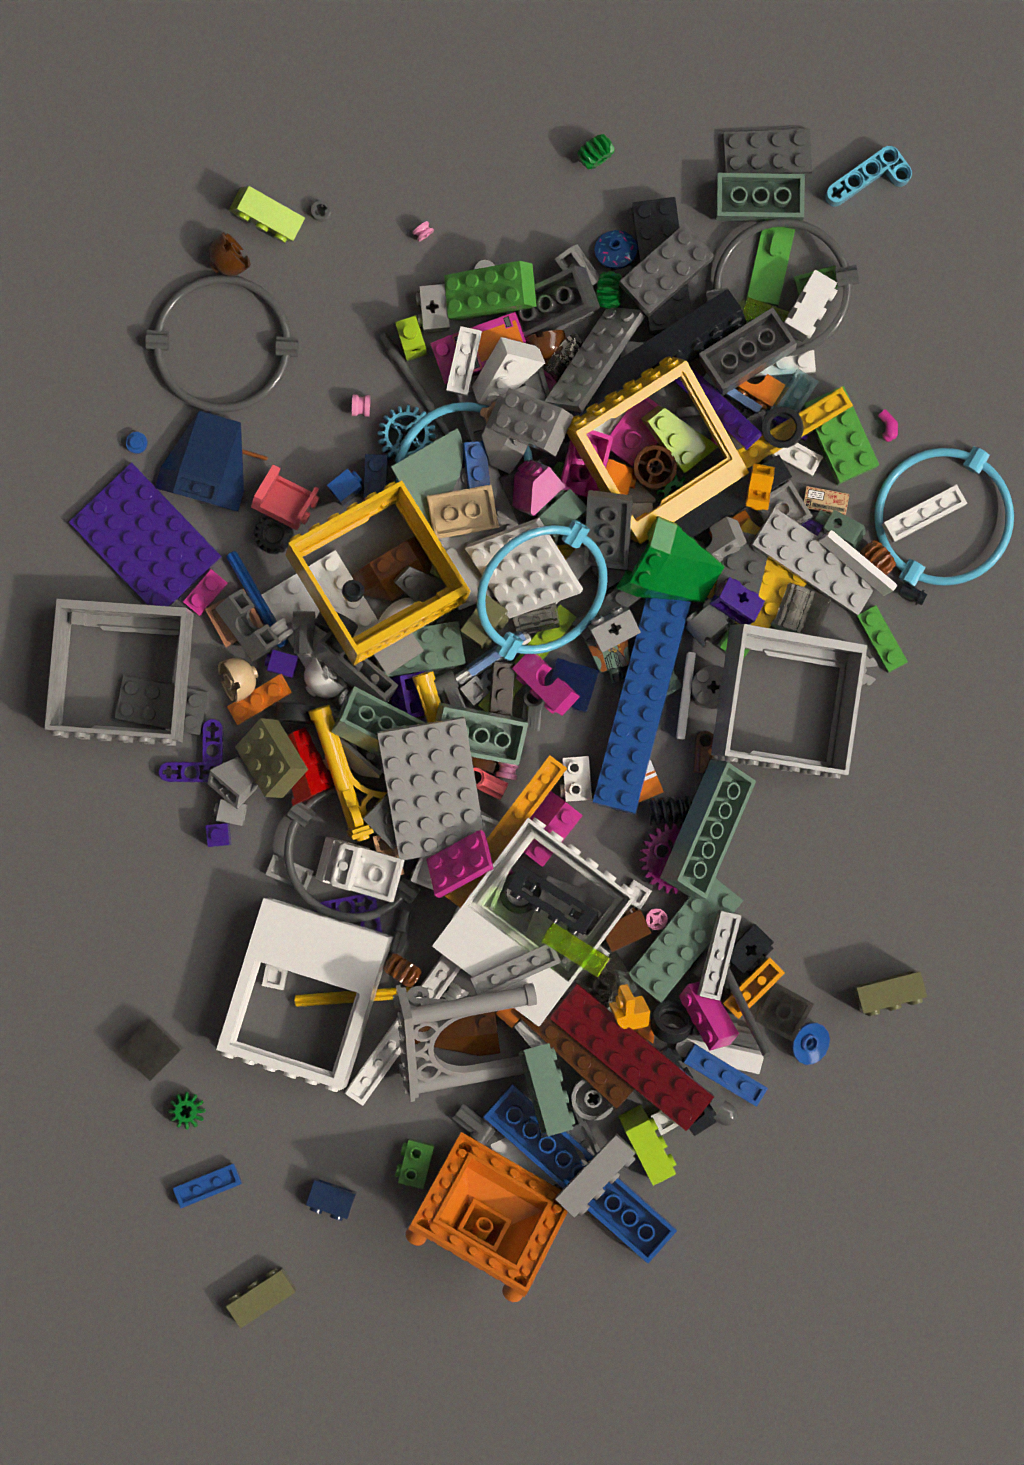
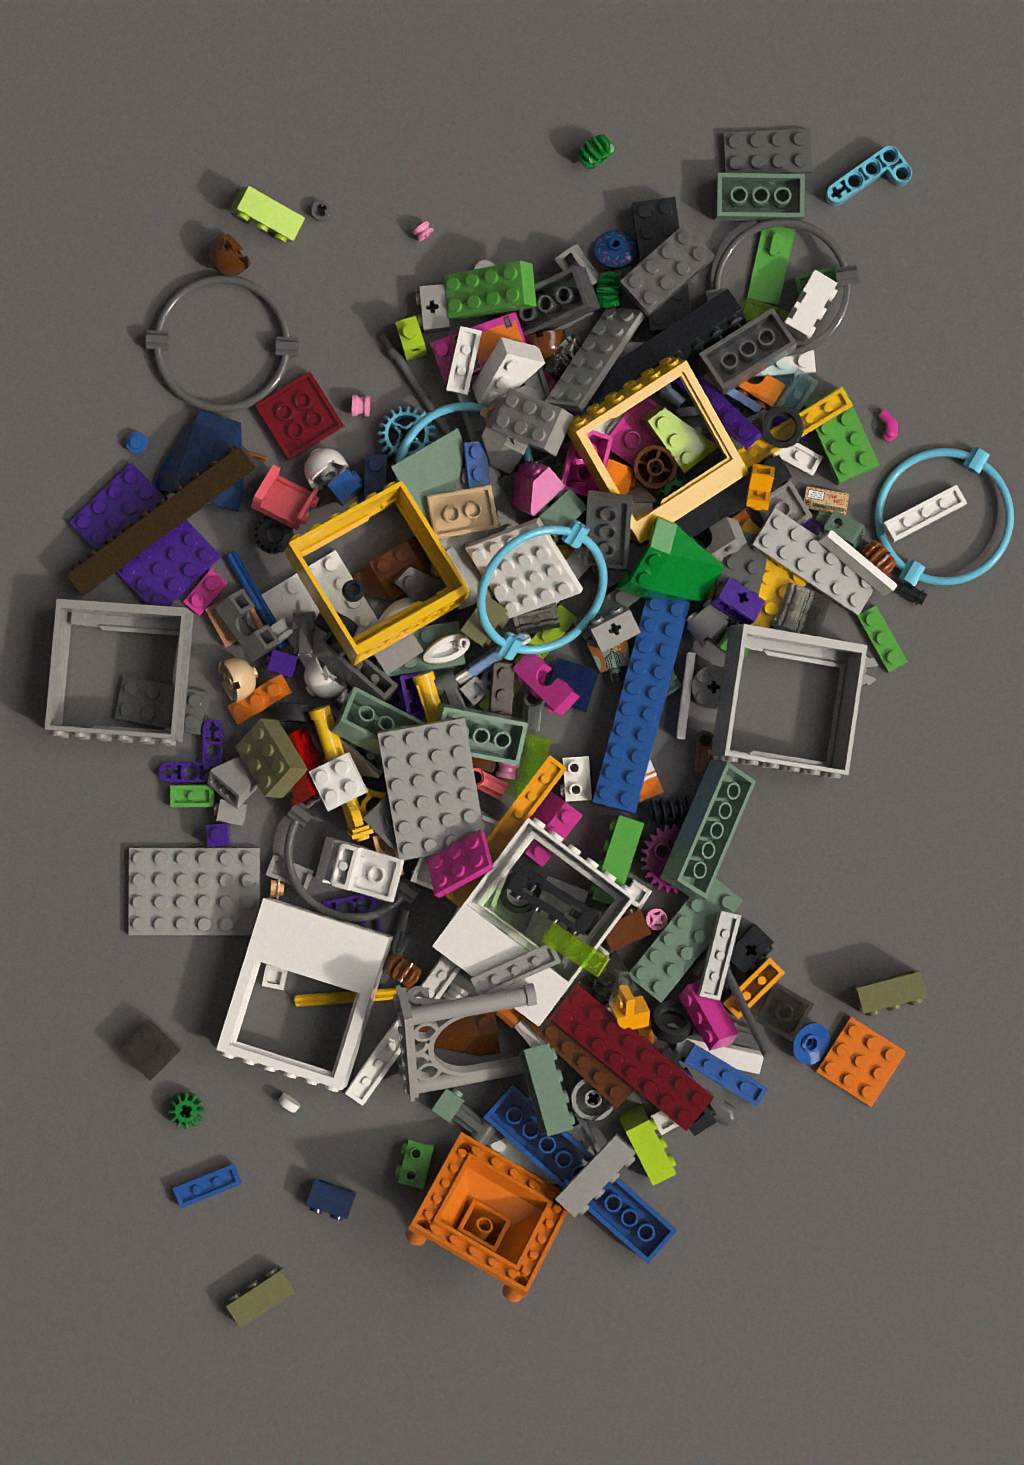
none -> dark brown brick [67,445,258,596]
none -> light grey plate [129,848,260,935]
none -> bright green plate [170,785,214,807]
none -> dark red plate [255,371,345,461]
none -> light nougat plate [270,879,284,900]
none -> white tile [278,1093,300,1113]
none -> white cylinder [304,448,349,490]
none -> white plate [309,752,368,811]
none -> white arm [423,634,470,664]
none -> sand green brick [432,1087,465,1123]
none -> clear neon green plate [515,735,551,799]
none -> bright green brick [589,815,644,905]
none -> sand blue pin [656,384,687,408]
none -> orange plate [816,1016,906,1107]

